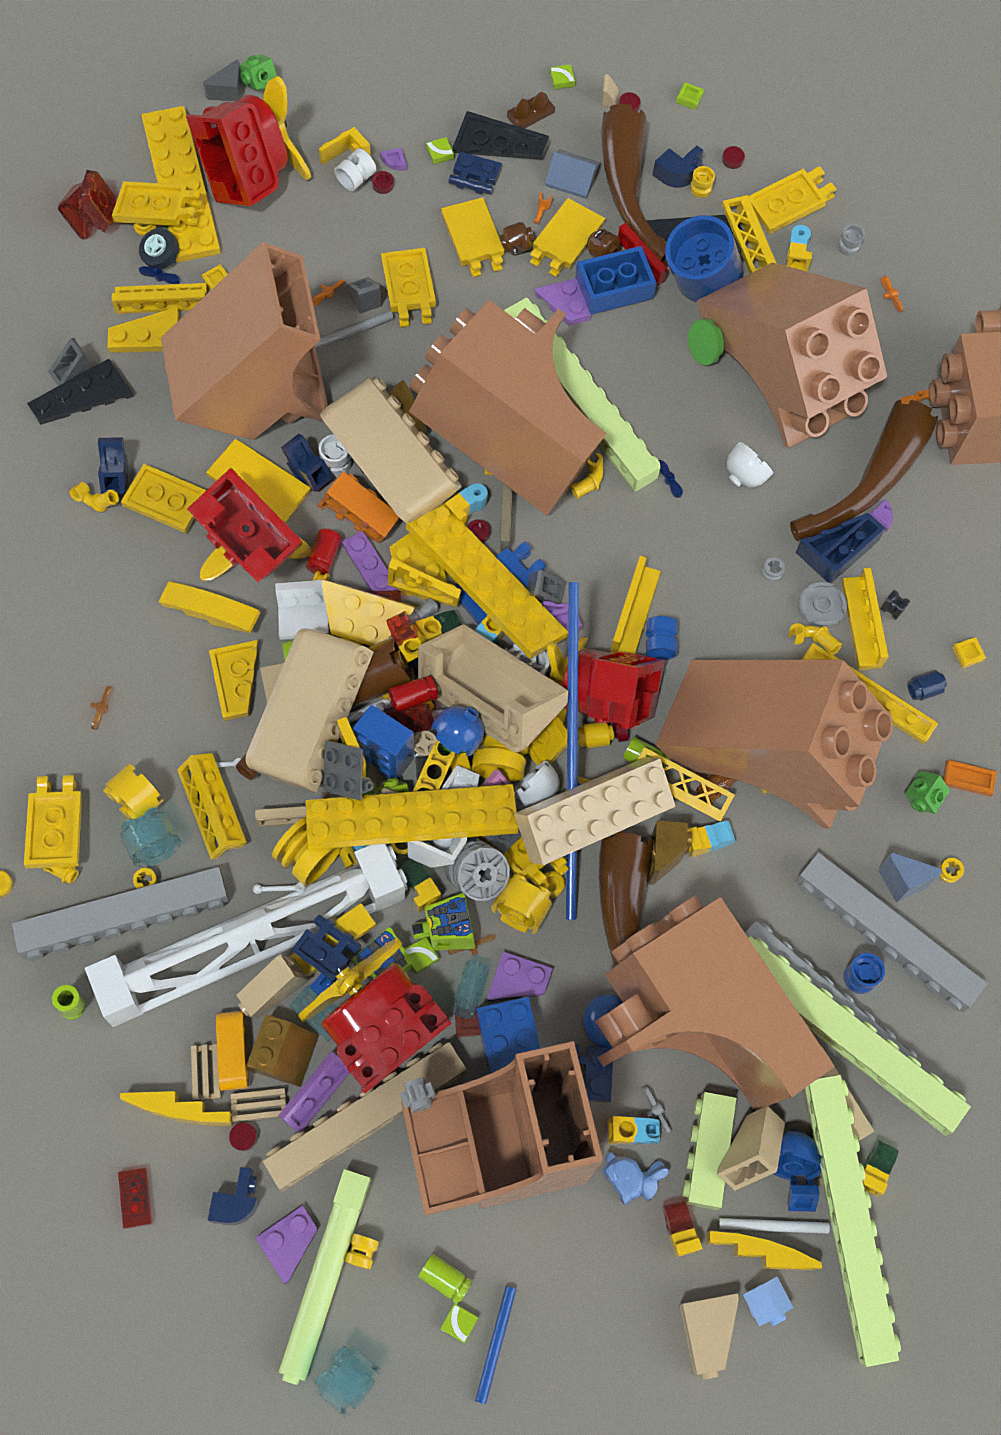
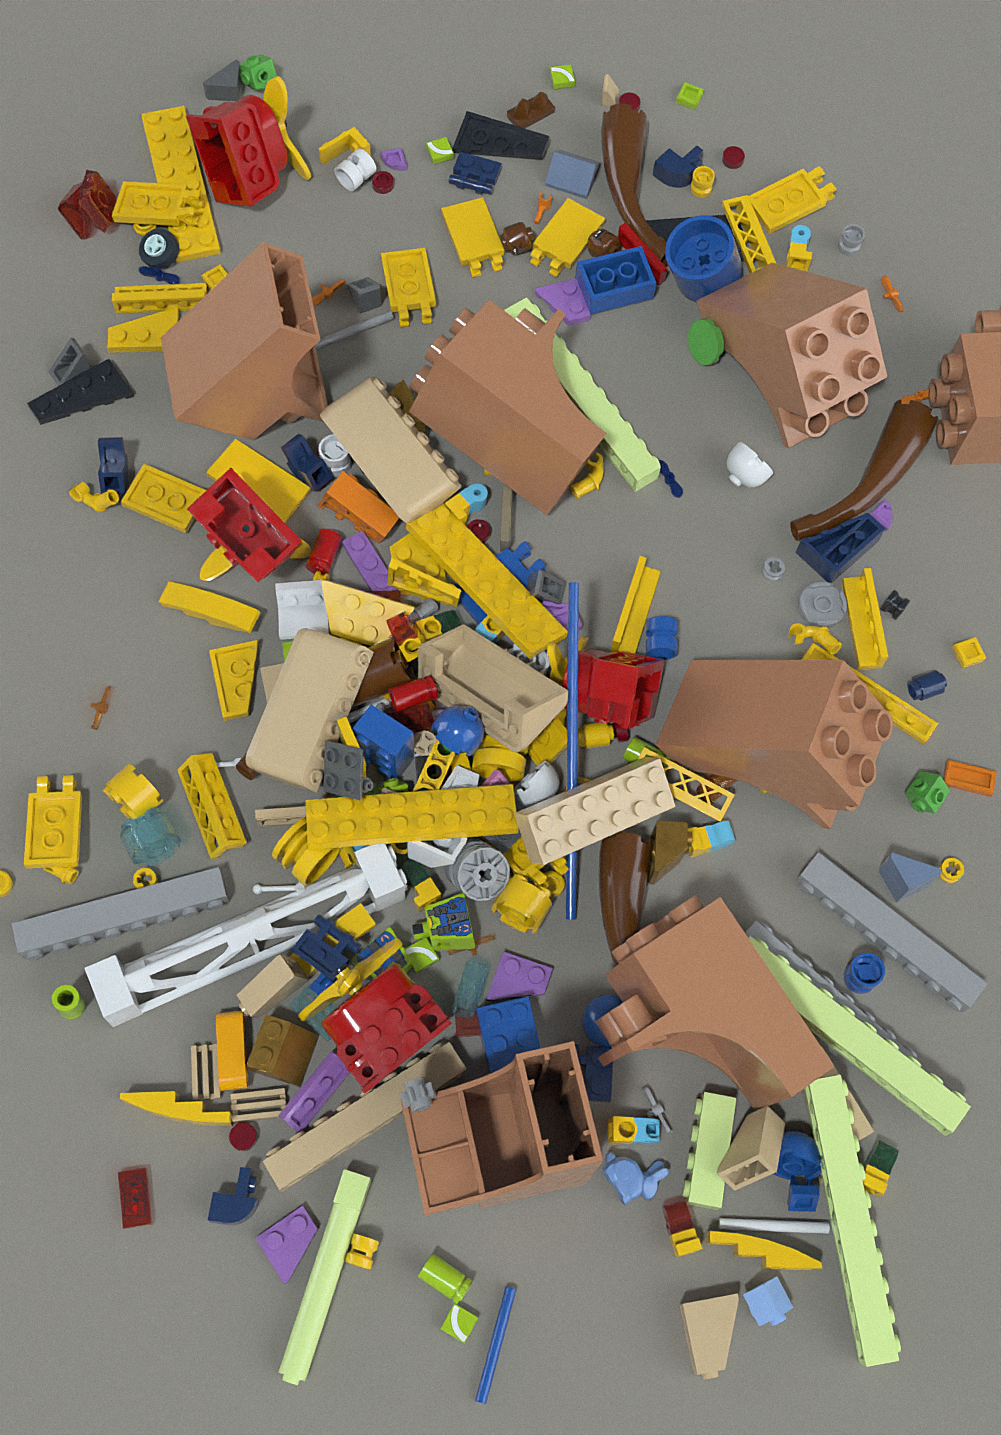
clear light blue brick [315,1346,381,1417] -> none

